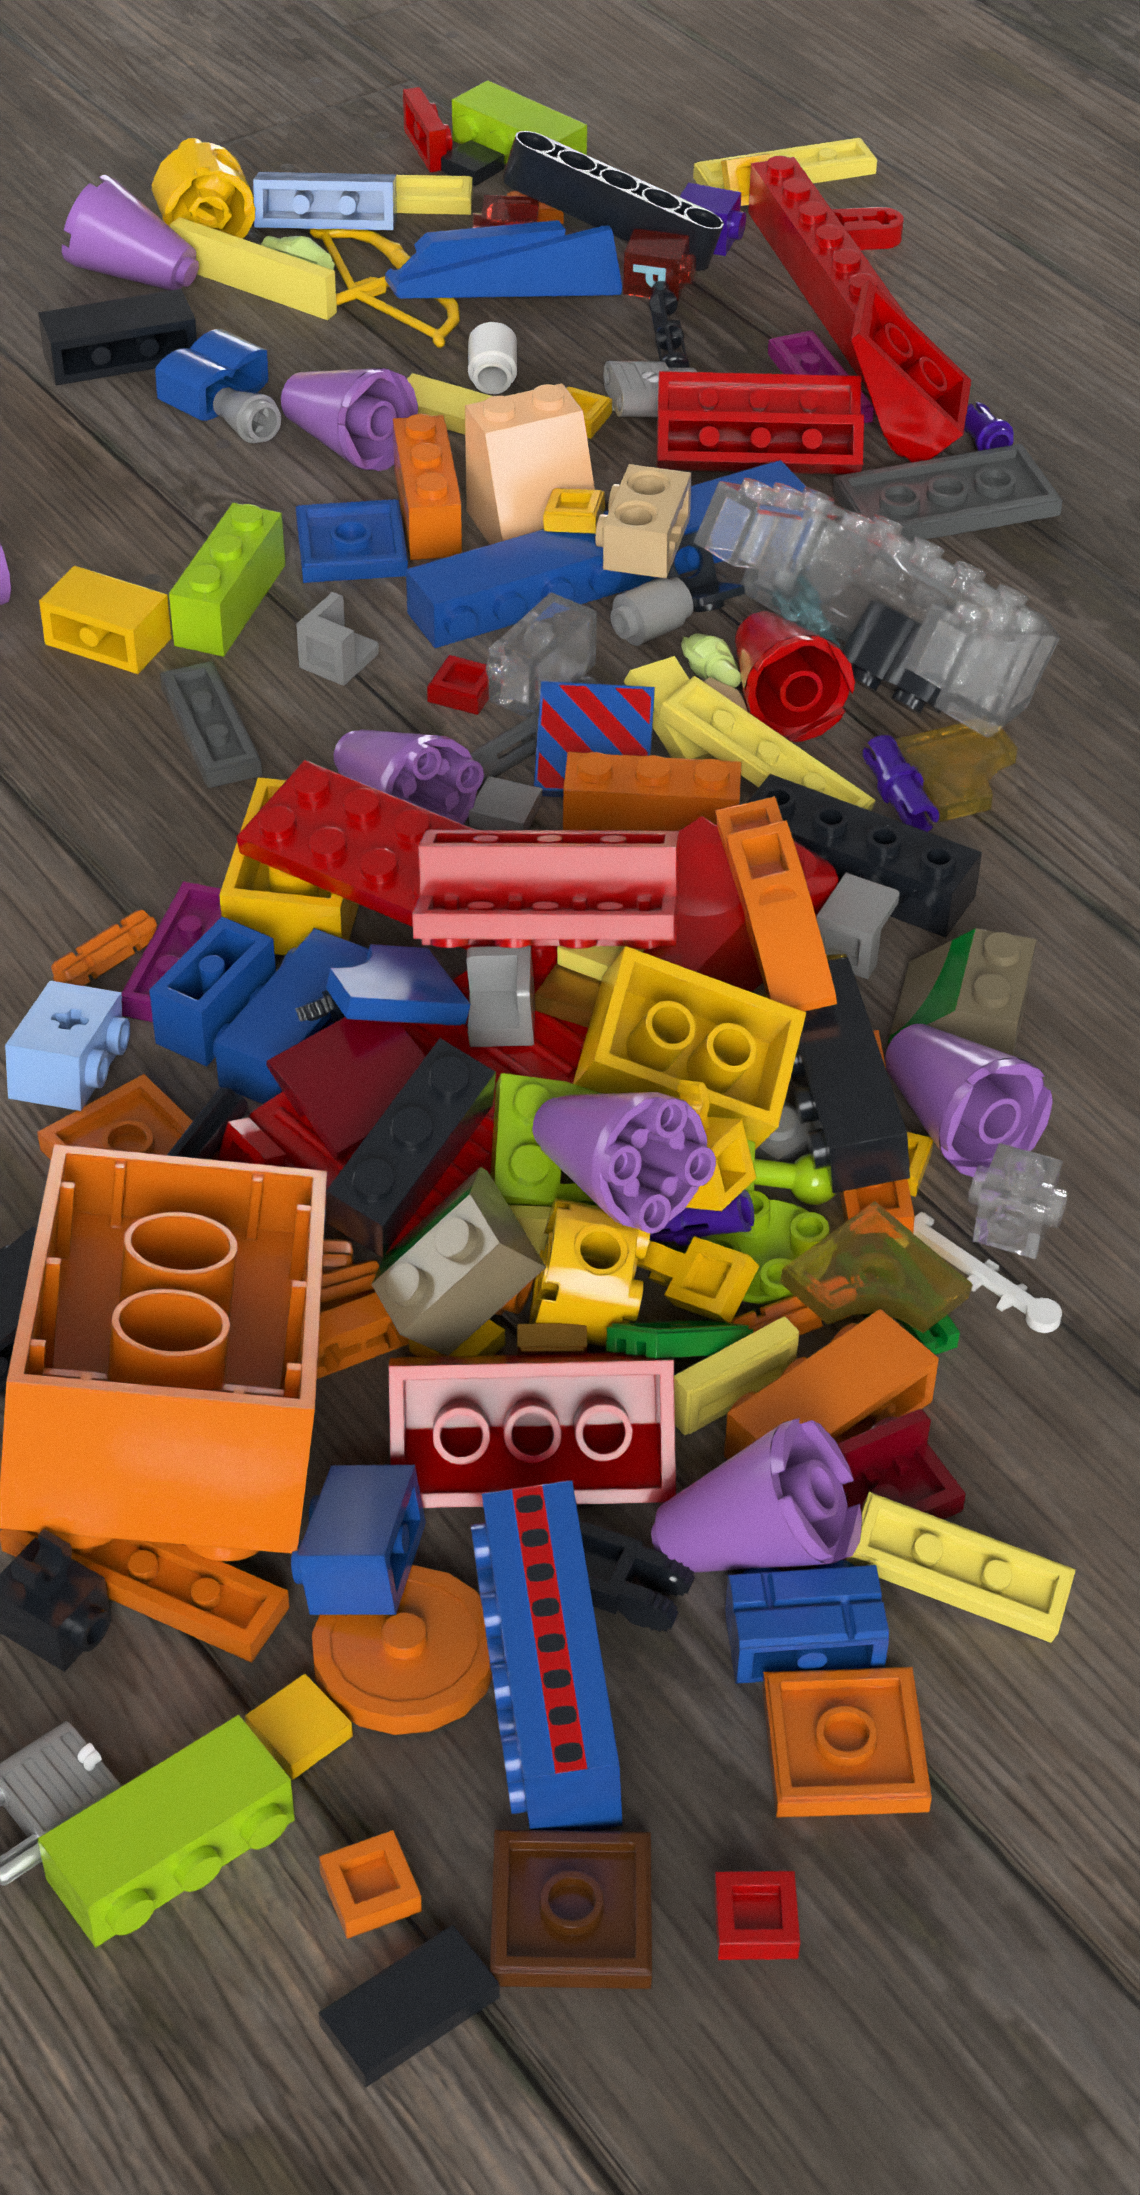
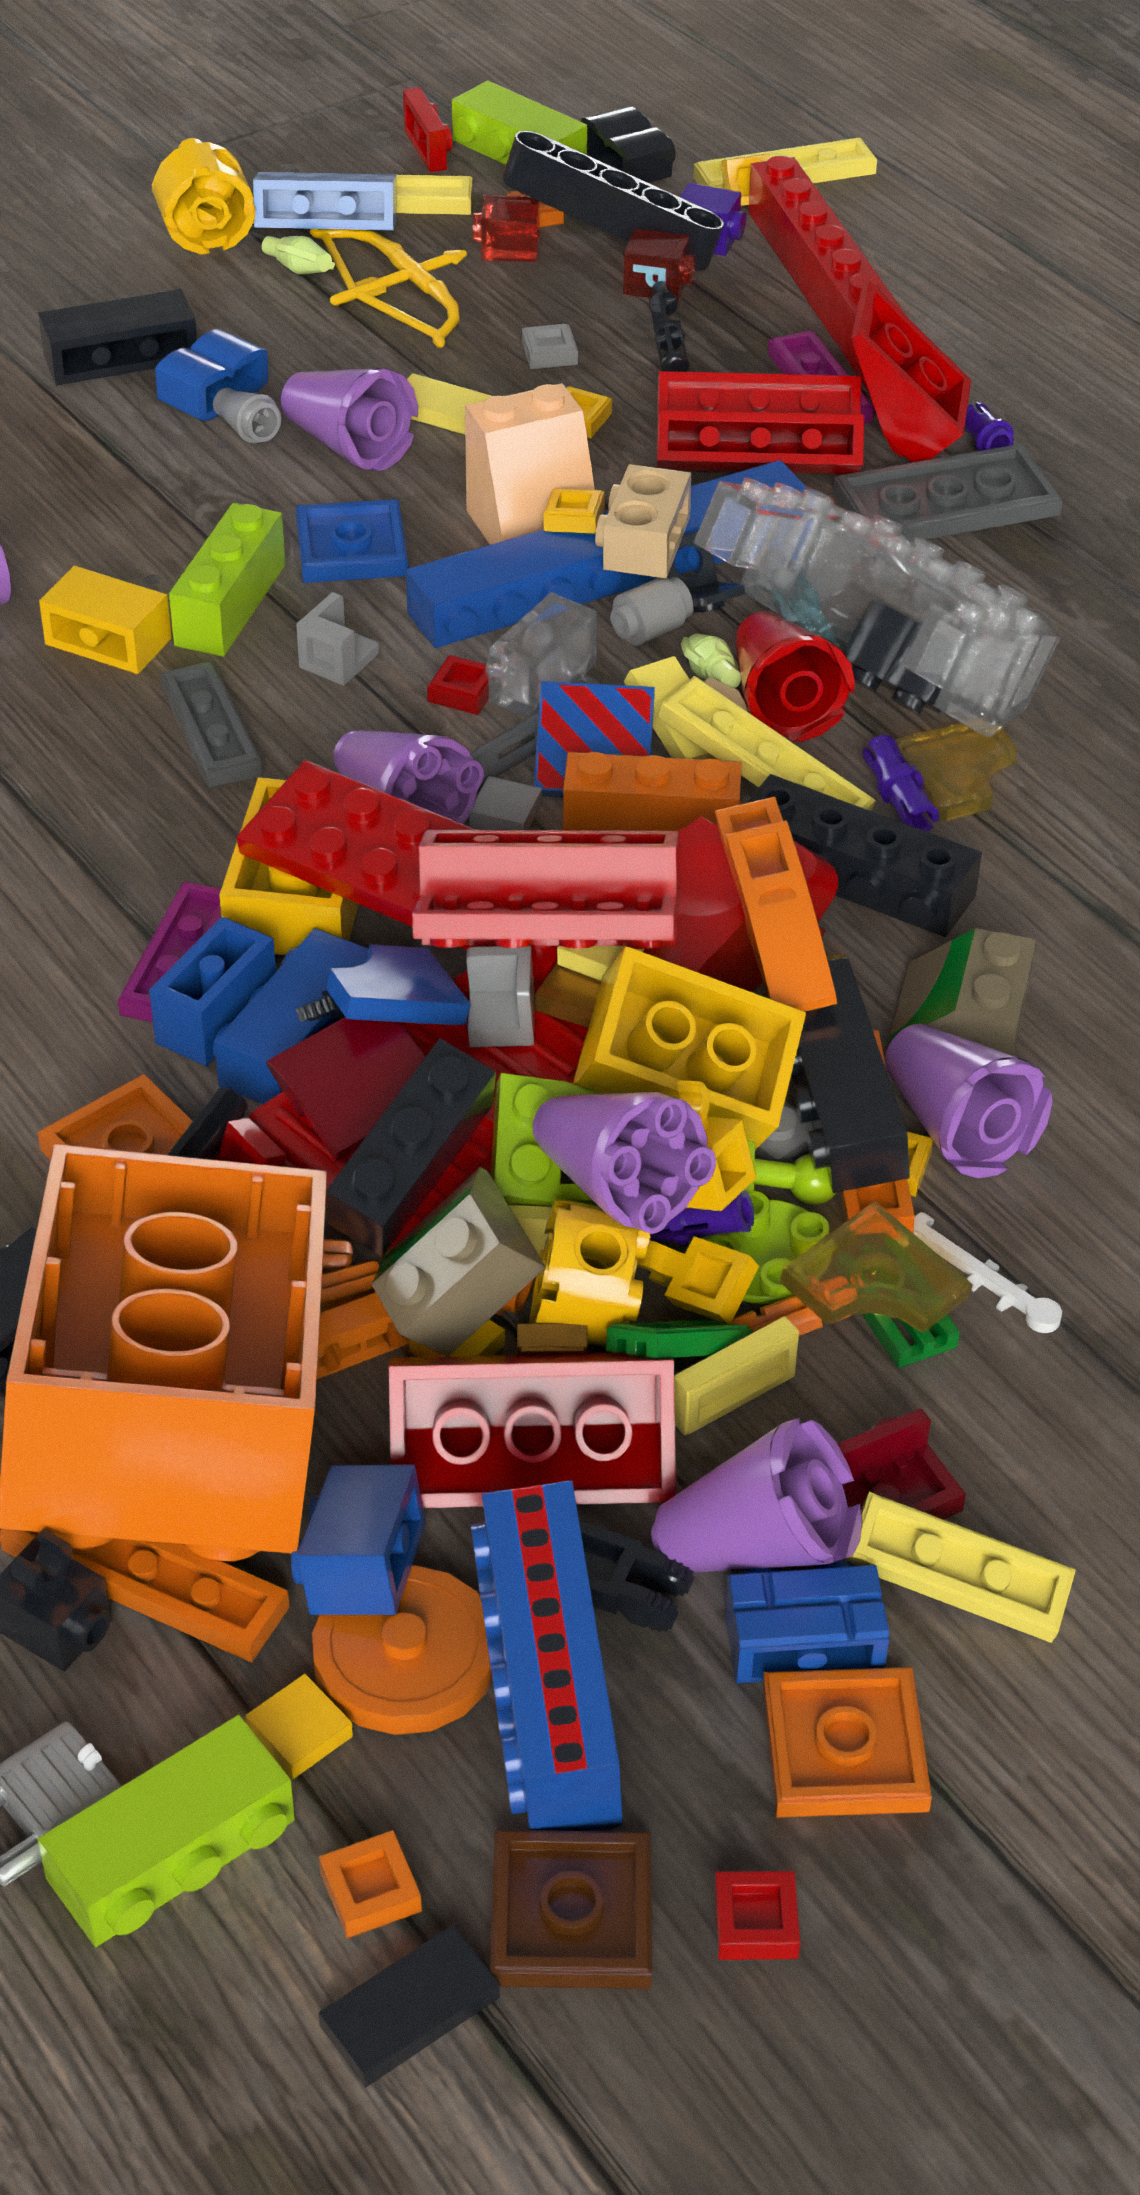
light blue brick [5,981,130,1111] -> none
orange axle [51,910,158,986] -> none
medium lavender cone [62,175,199,290] -> none
light yellow tile [170,217,337,320] -> none
blue wedge [385,220,622,299] -> none
orange brick [393,414,462,560] -> none
black tile [441,140,504,186] -> none
white brick [468,322,517,394] -> none
light grey piece [603,361,697,417] -> none
orange brick [724,1309,939,1459] -> none
light grey panel [816,873,899,979] -> none
red beam [832,207,904,250] -> none
clear brick [968,1143,1069,1259] -> none
none -> light grey tile [522,324,578,369]
none -> black brick [581,106,676,183]

